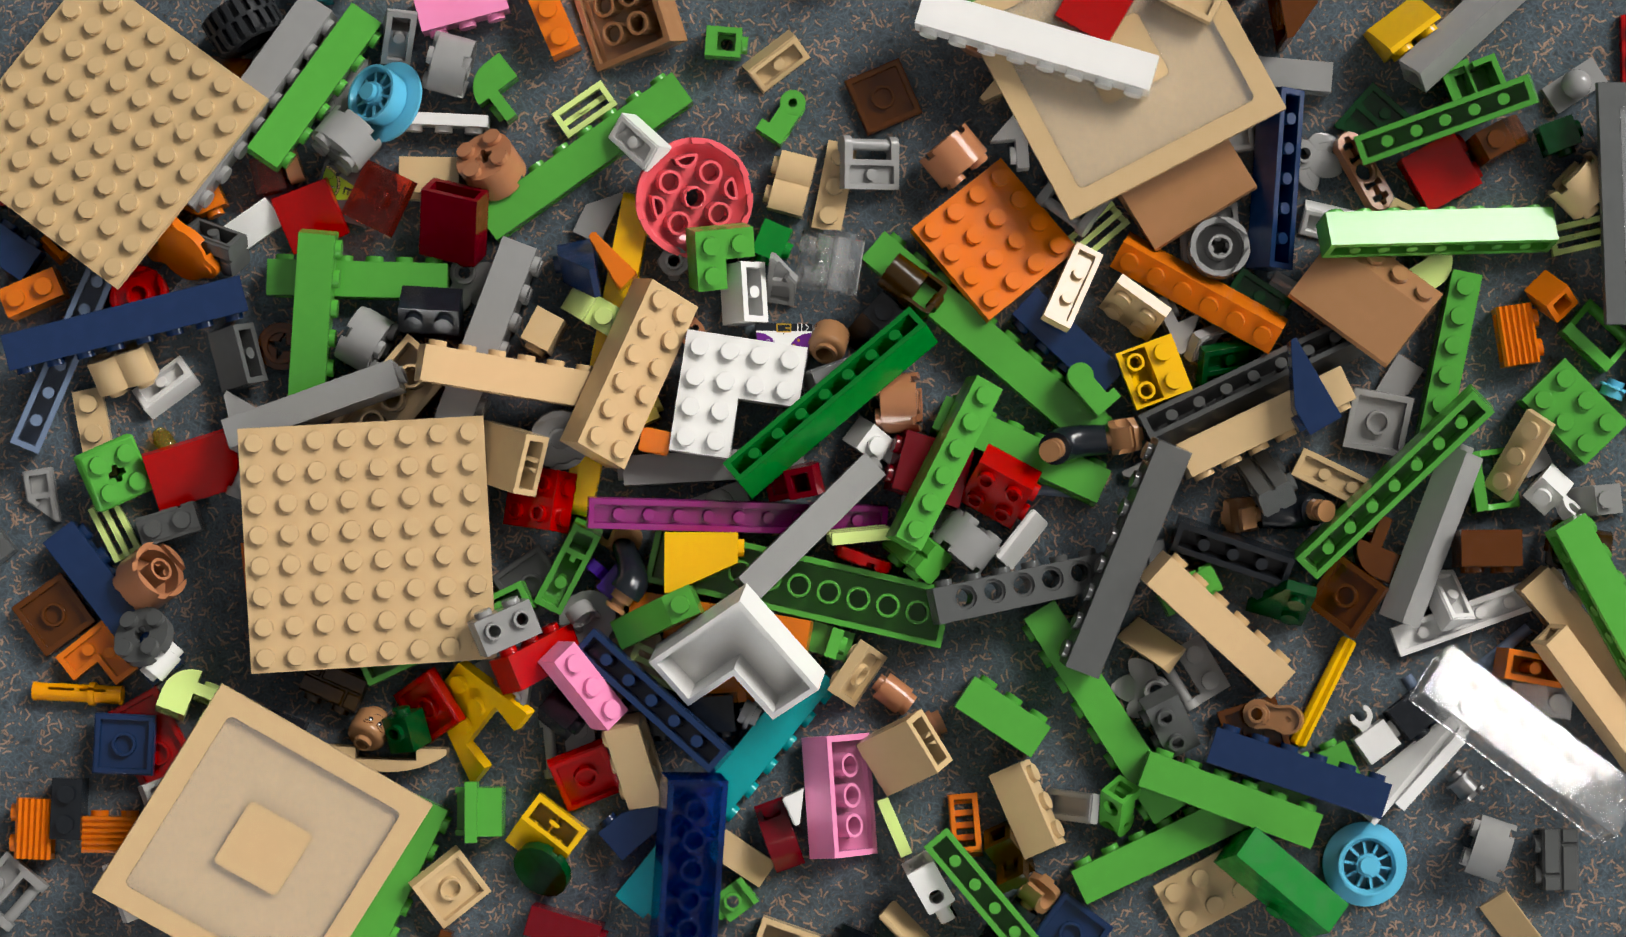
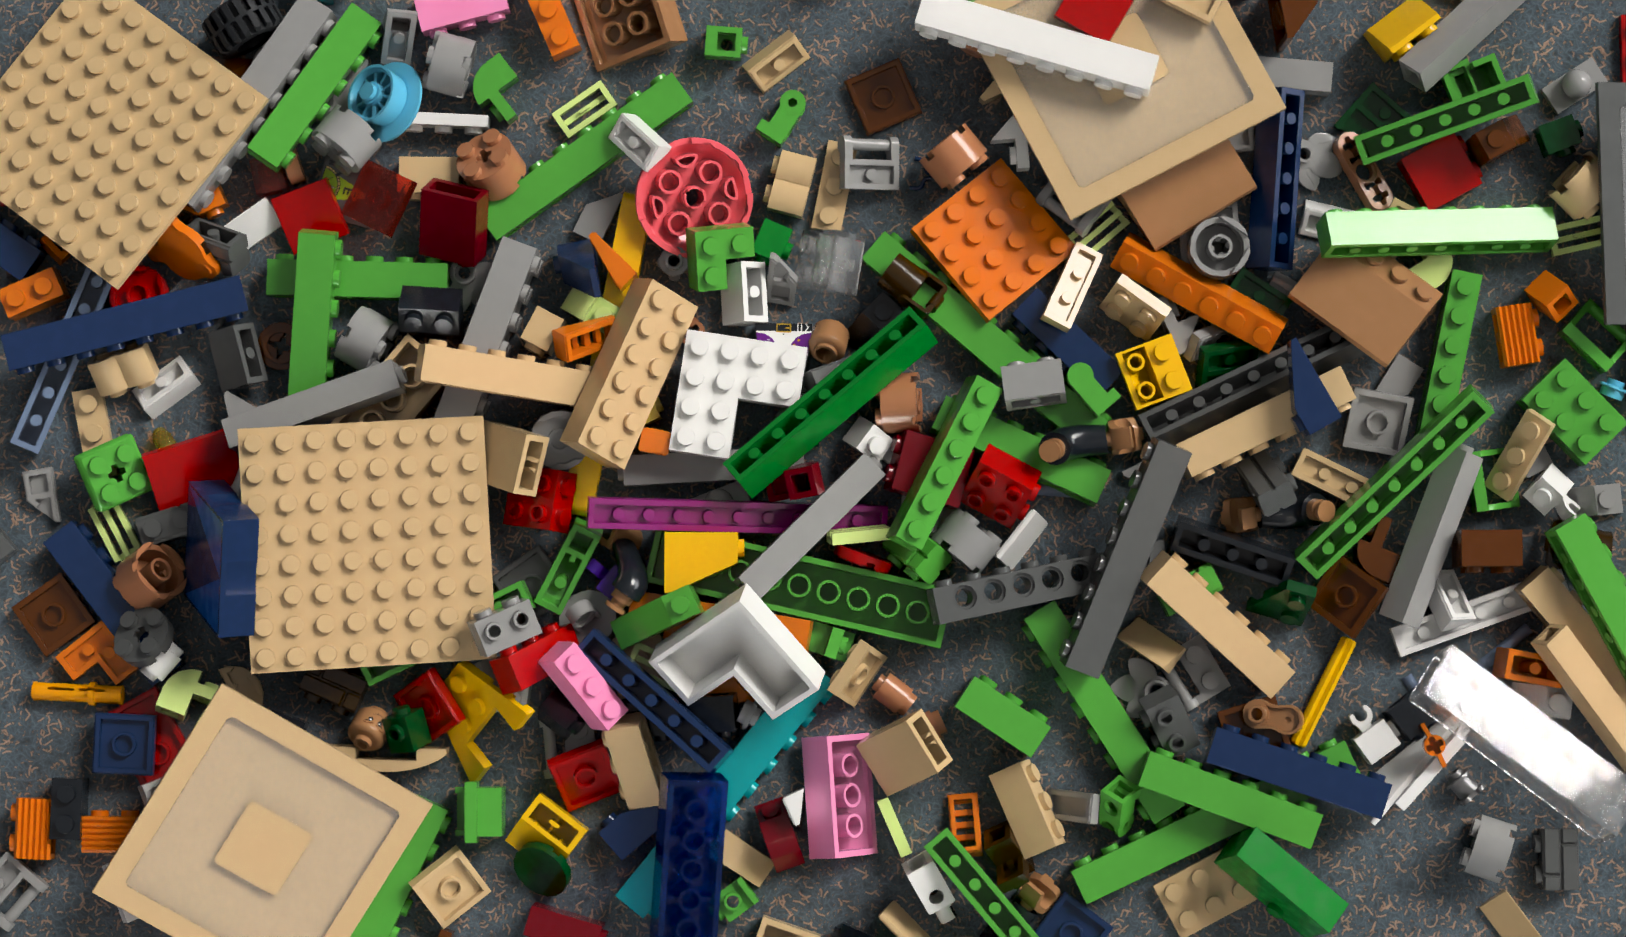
medium azure piece [1322,822,1407,907] -> none
none -> dark blue tile [184,479,259,638]
none -> tan tile [218,666,264,706]
none -> orange slope [552,315,615,363]
none -> dark blue piece [909,156,932,191]
none -> light grey brick [1000,357,1067,411]
none -> orange piece [1419,722,1447,768]

